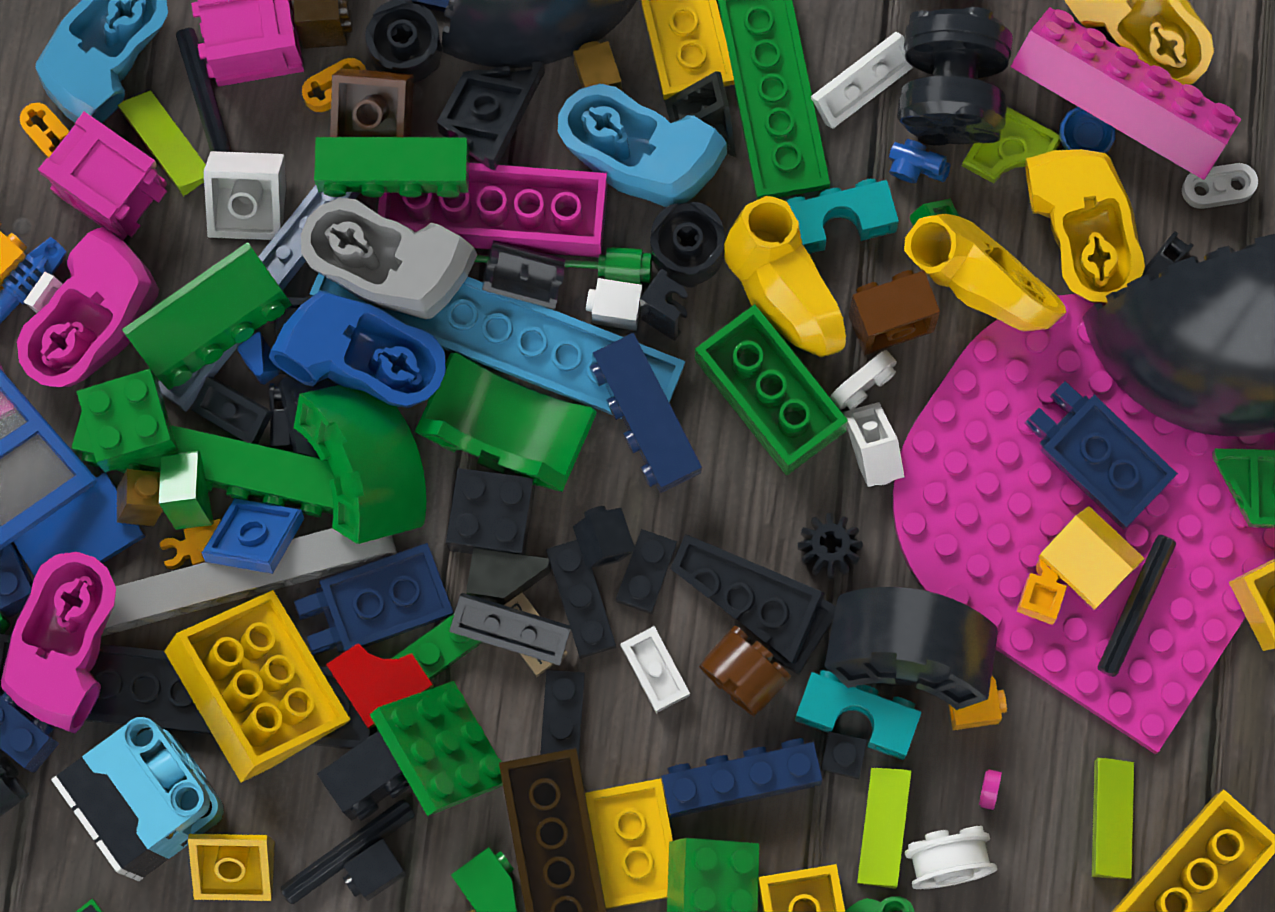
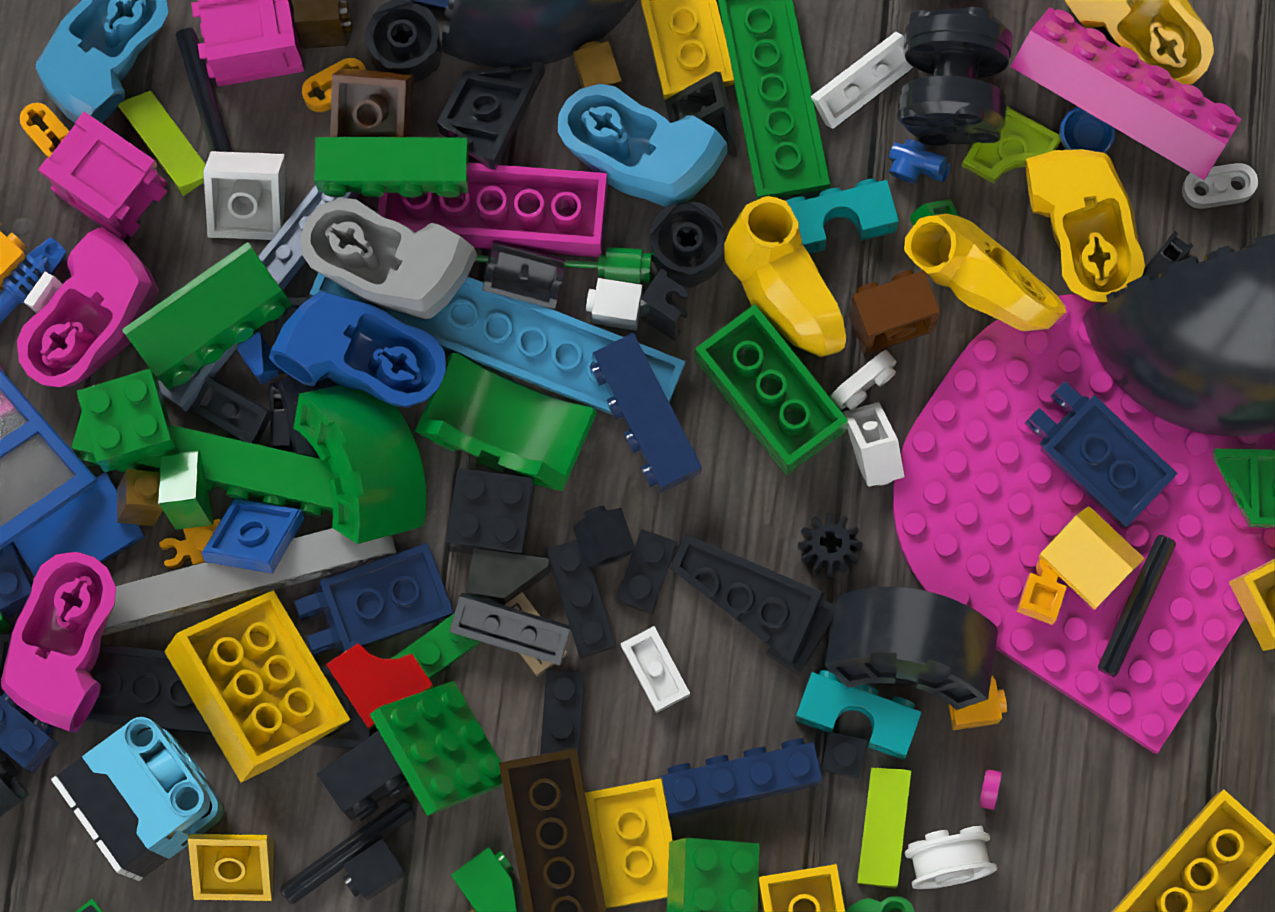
reddish brown brick [699,625,792,717] -> none
lime slope [1092,758,1134,879] -> none

